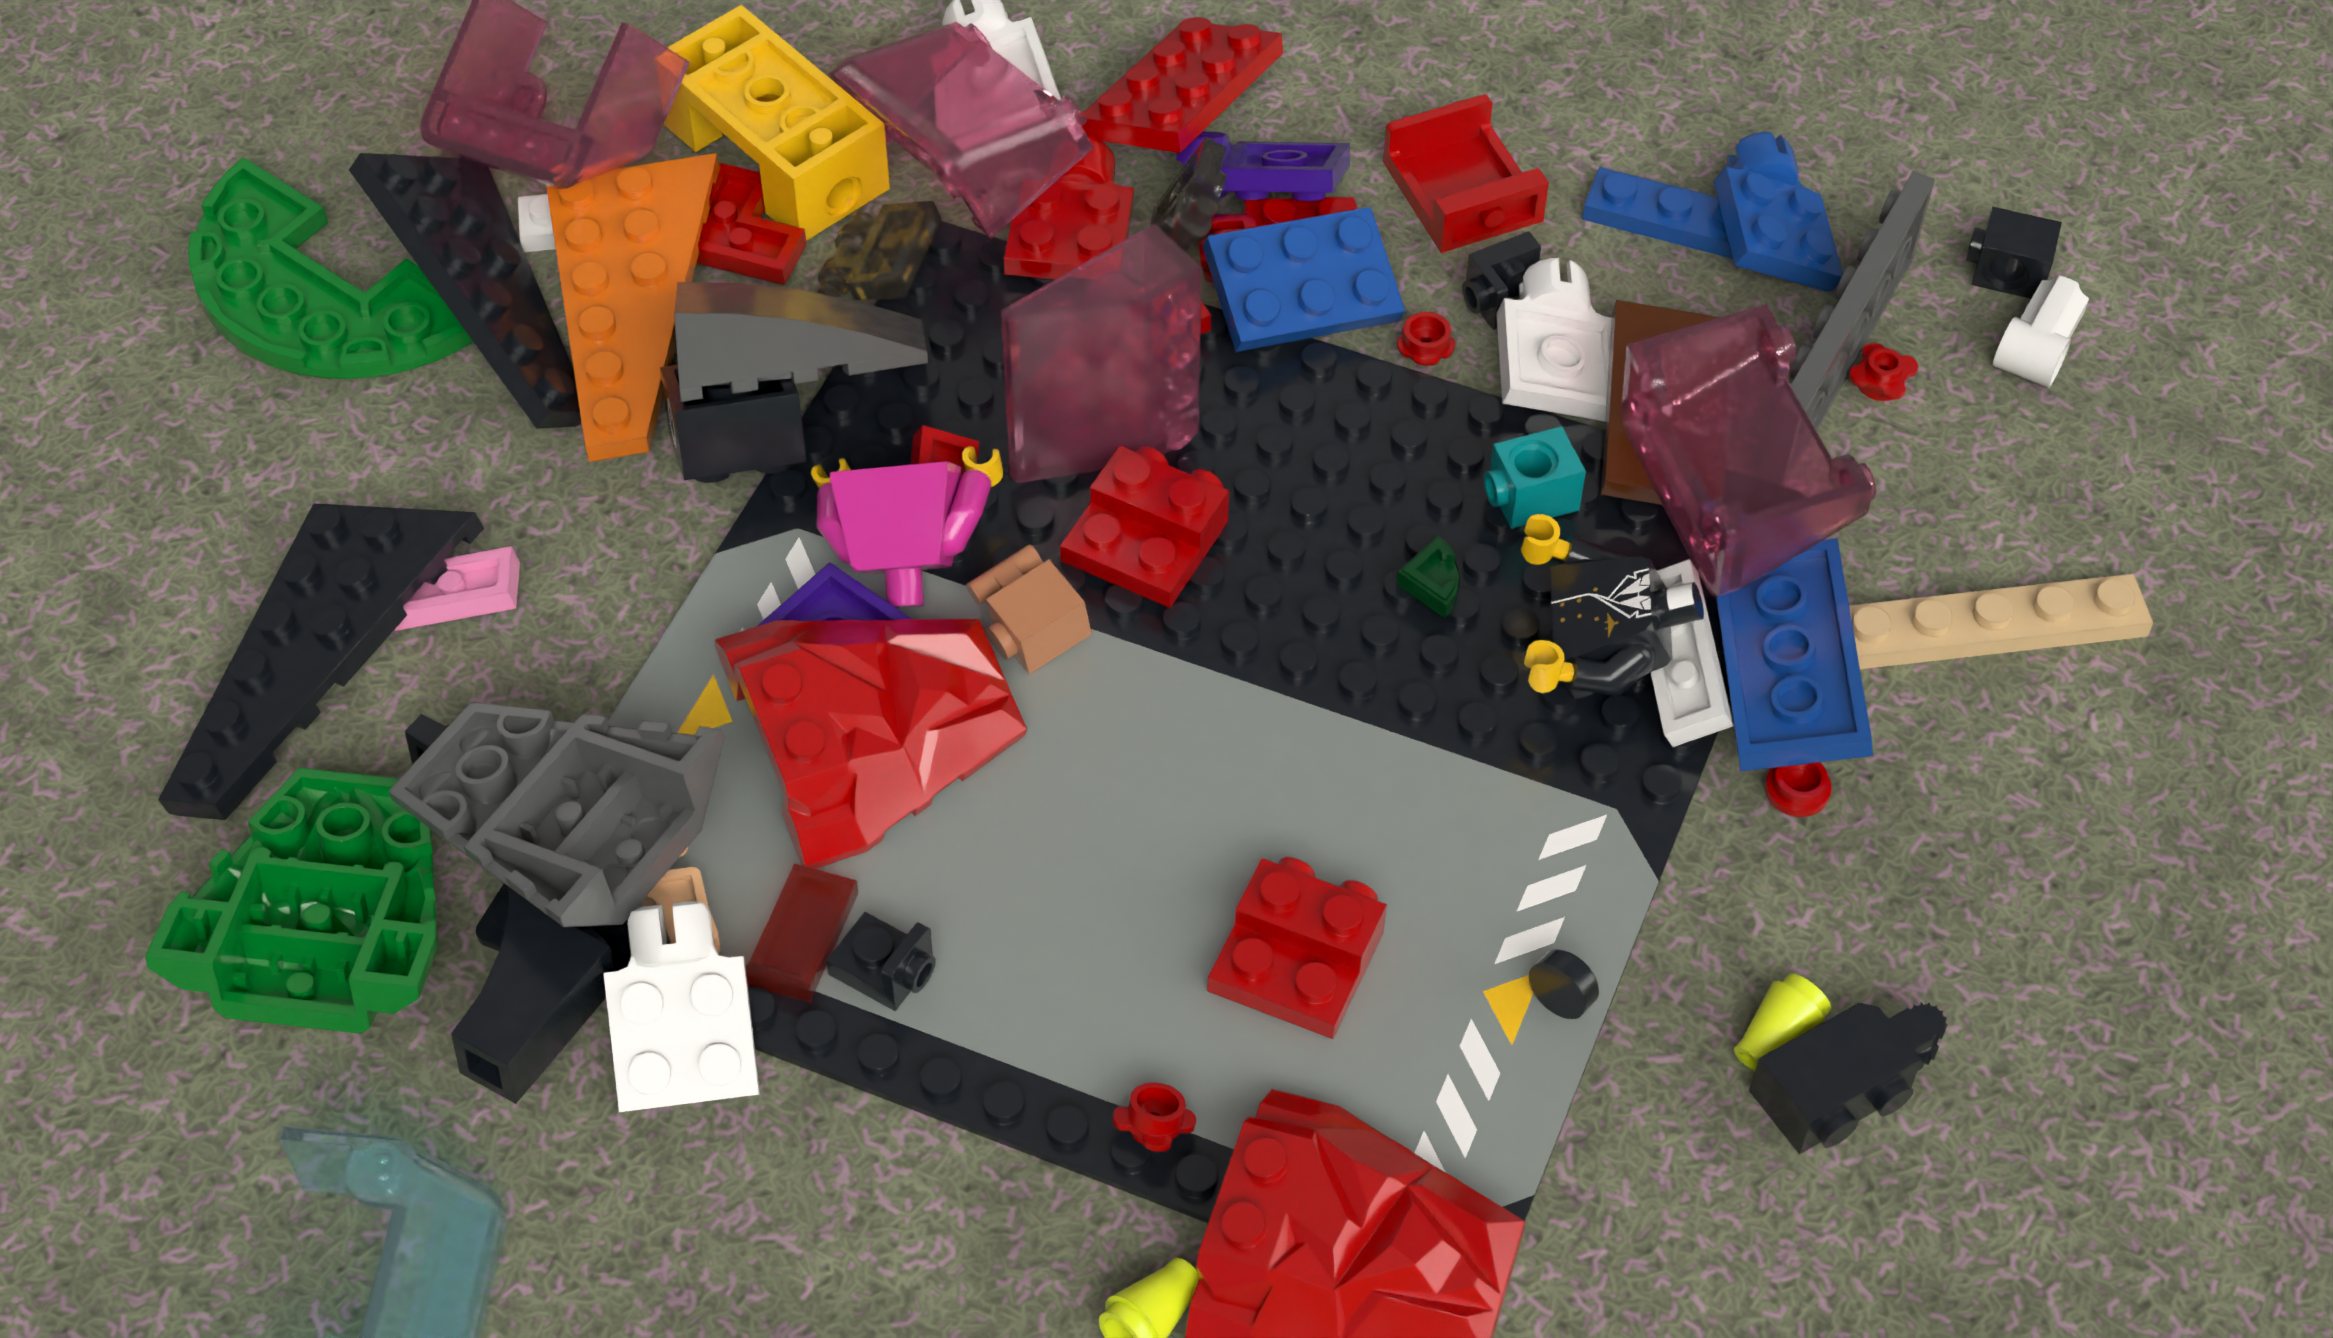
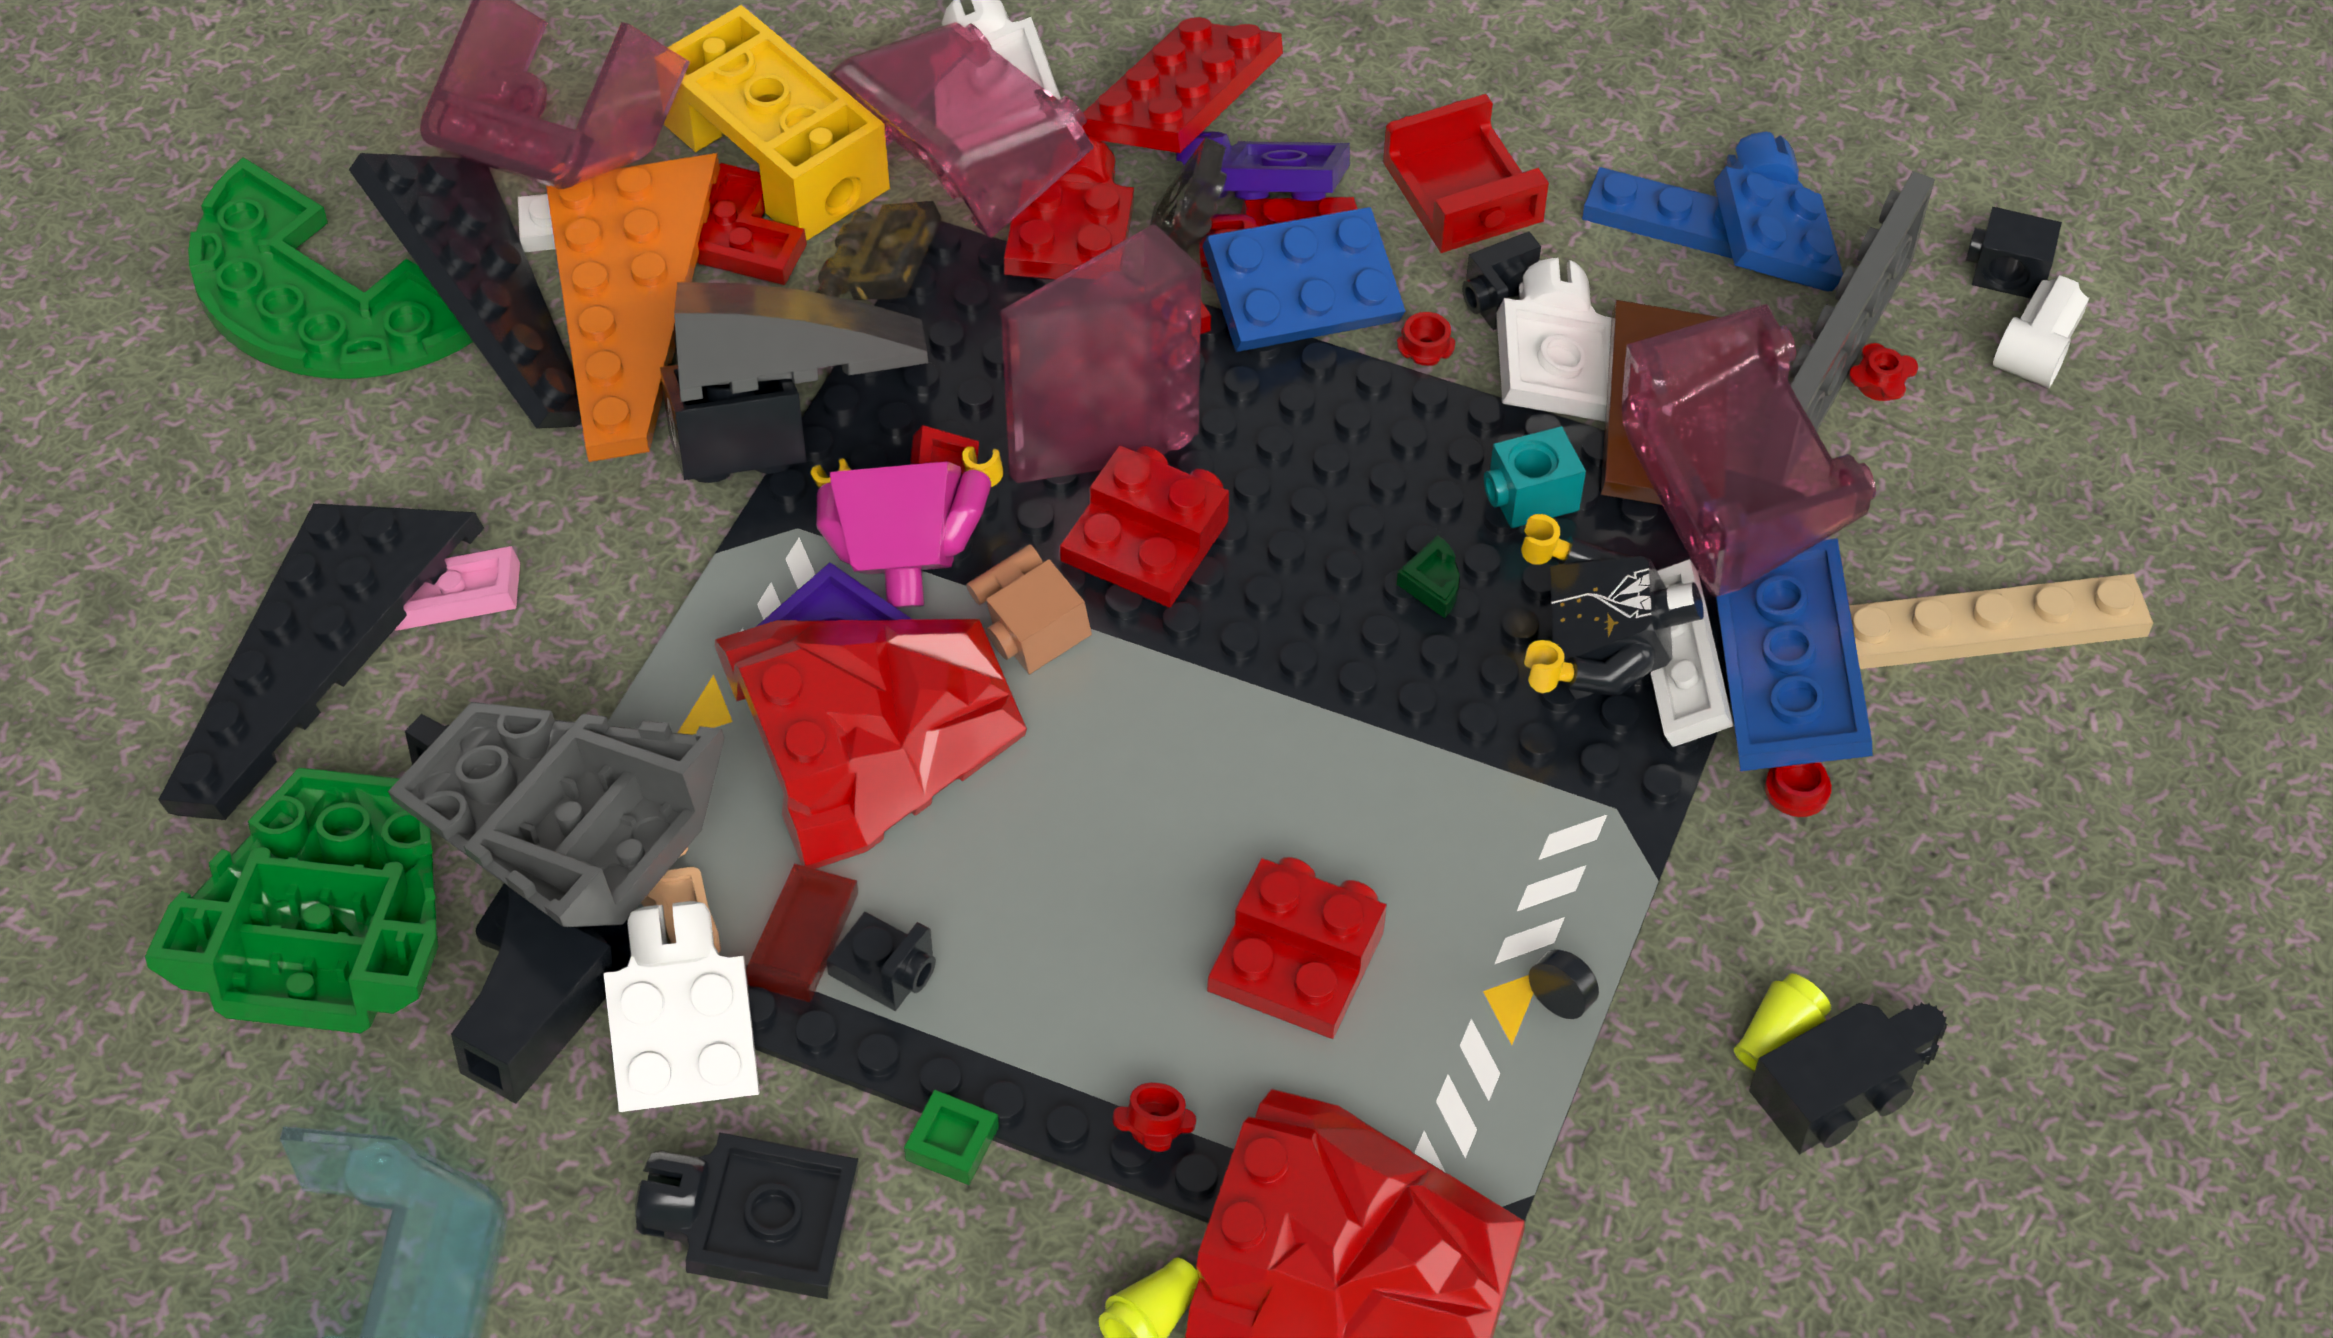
none -> black plate [635,1132,859,1299]
none -> green plate [904,1090,999,1185]

